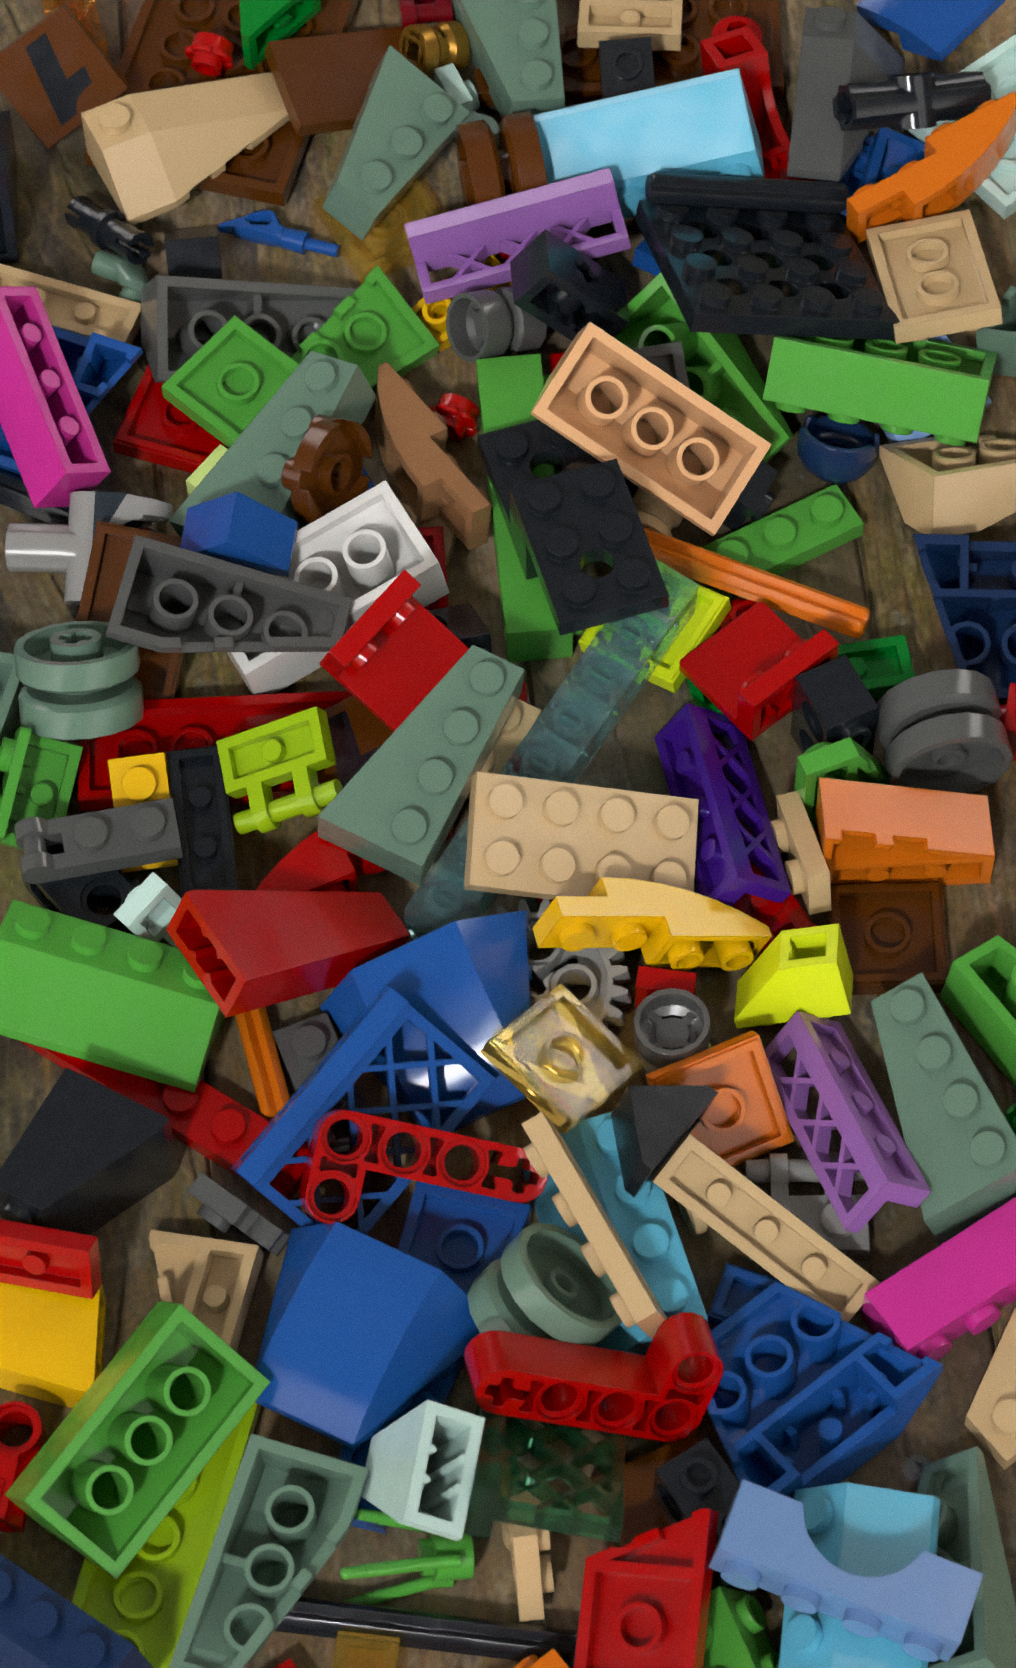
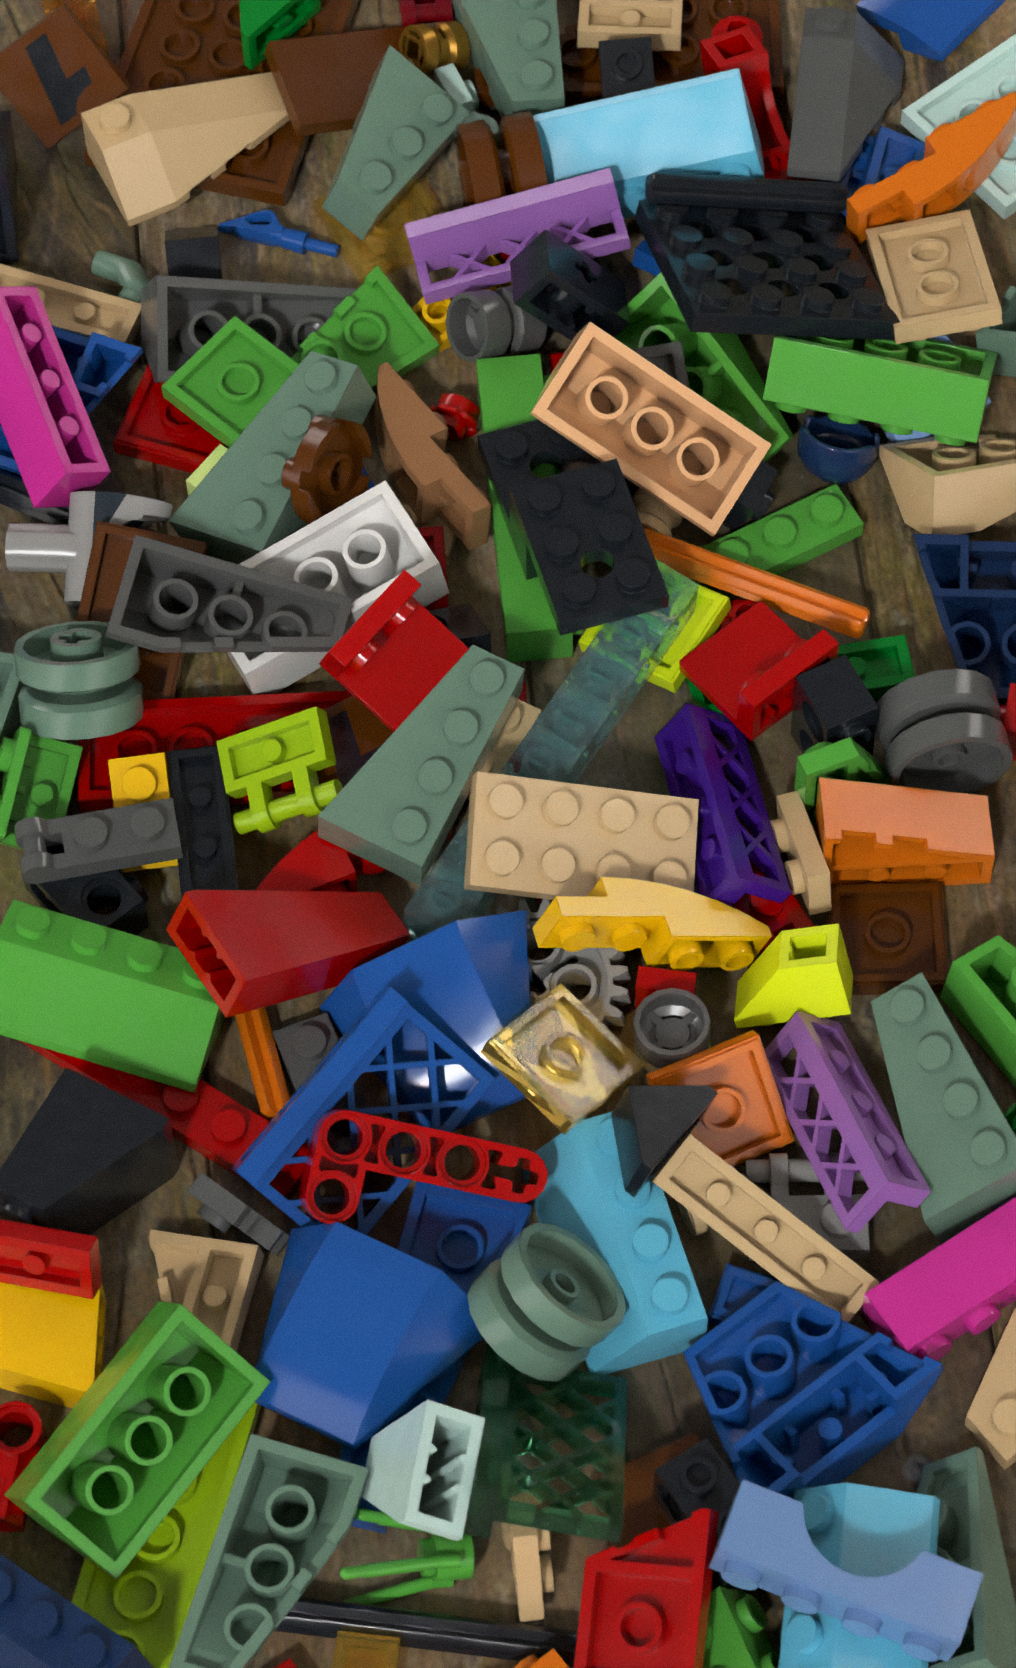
black pin [65,195,154,265] -> none
light aqua plate [113,872,182,948] -> none
blue slope [180,491,298,577] -> none
red plate [184,32,234,77] -> none
red beam [464,1312,724,1442] -> none
tan plate [521,1111,668,1339] -> none
black piece [833,71,991,131] -> none

